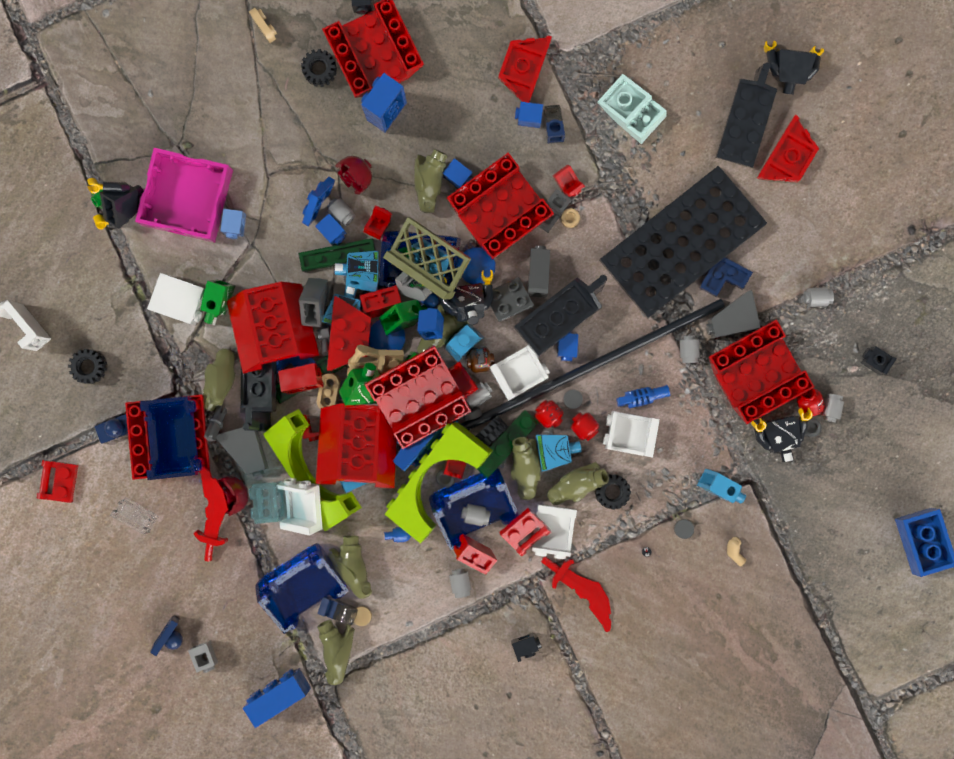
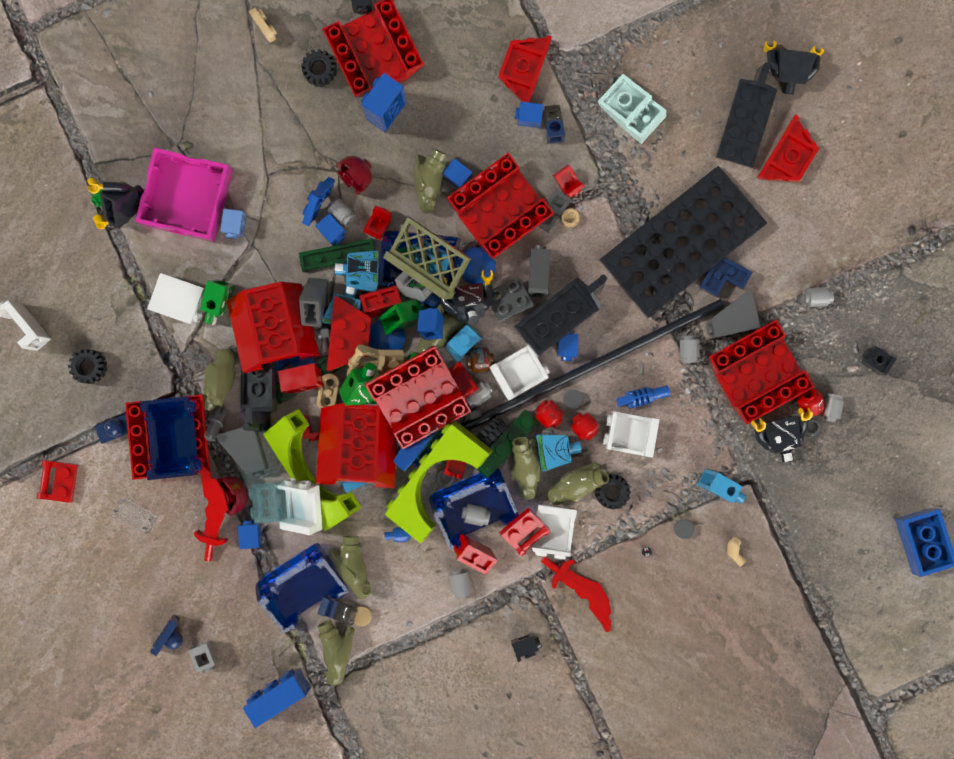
none -> blue brick [238,520,262,549]

